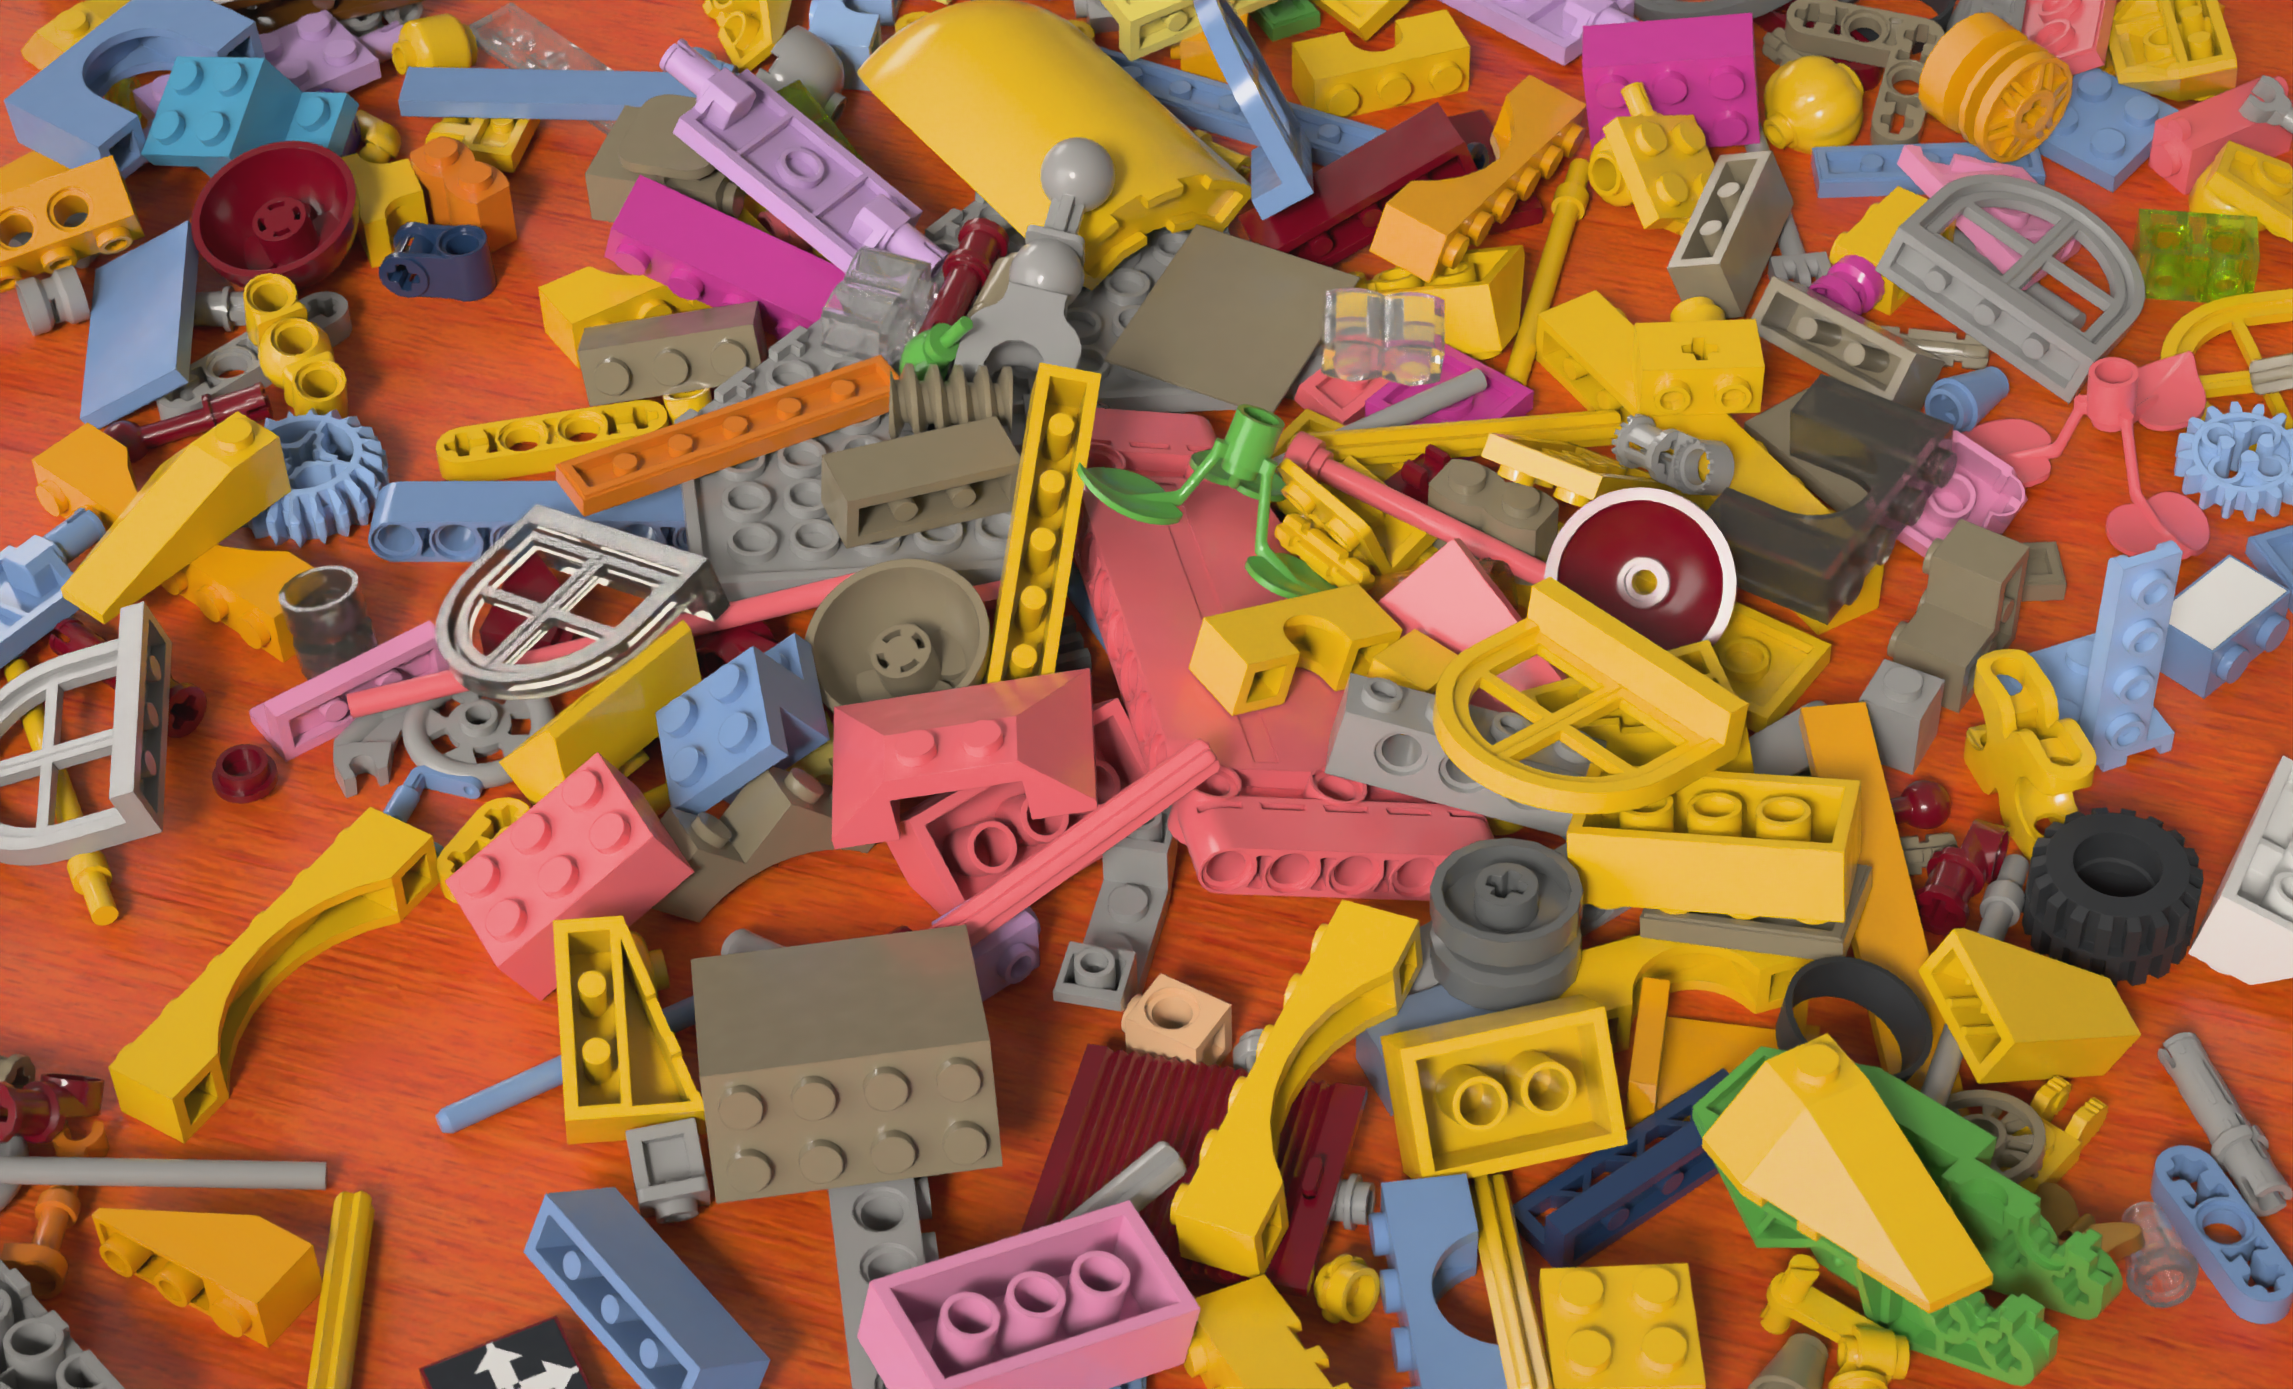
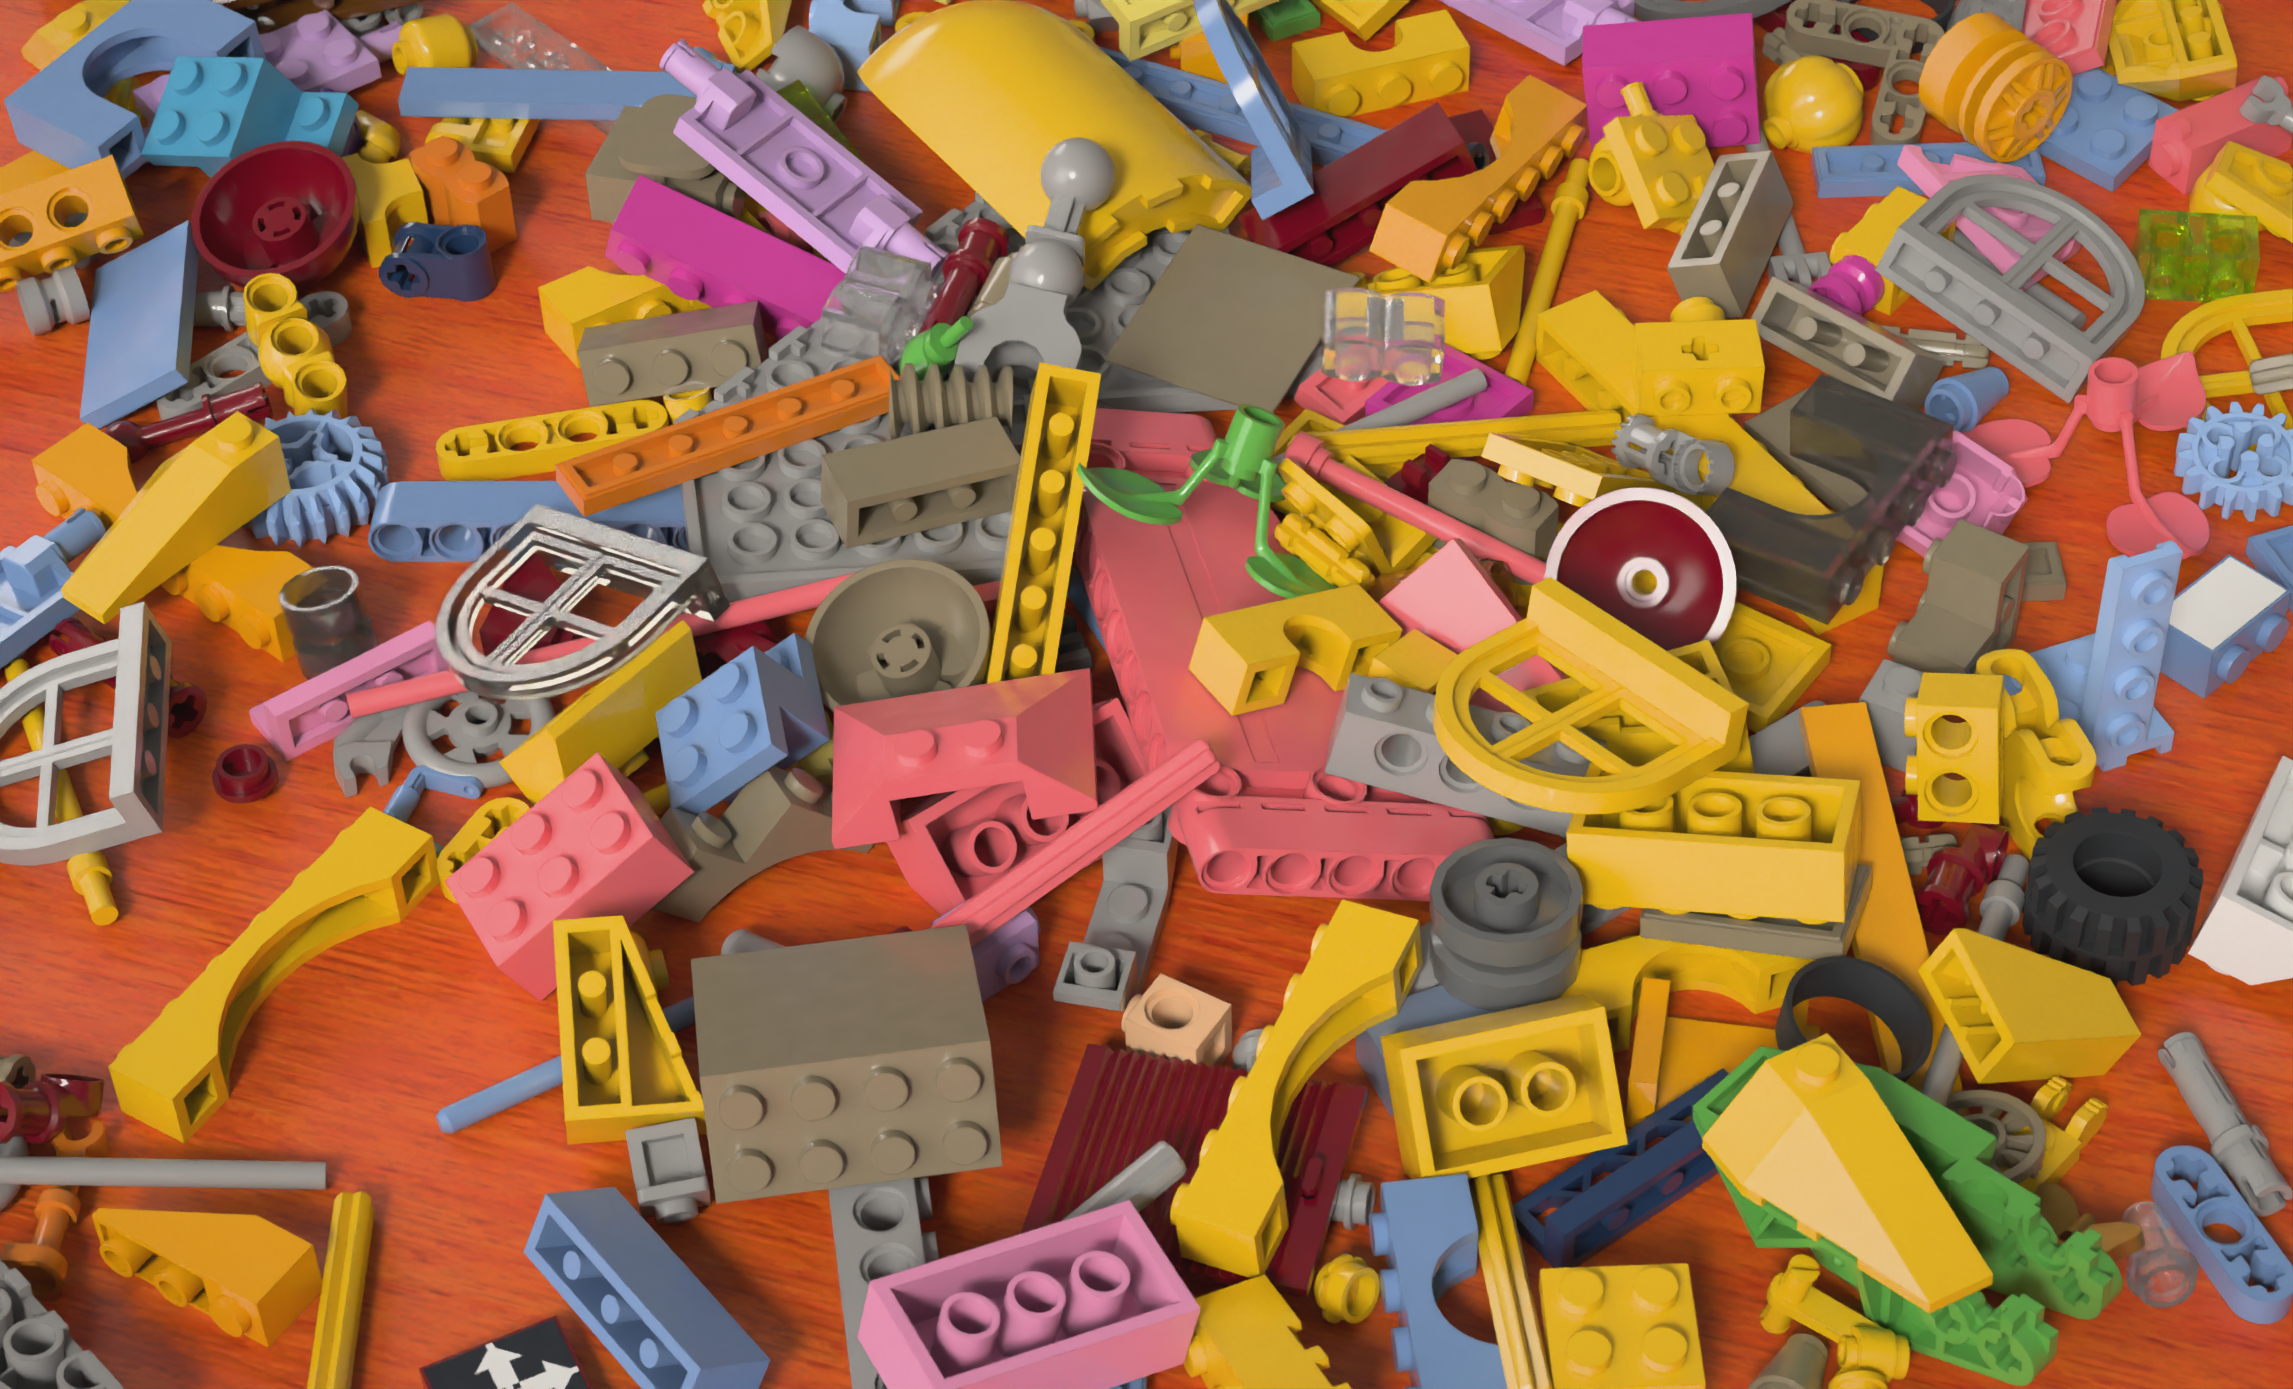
none -> yellow brick [1904,672,2005,824]

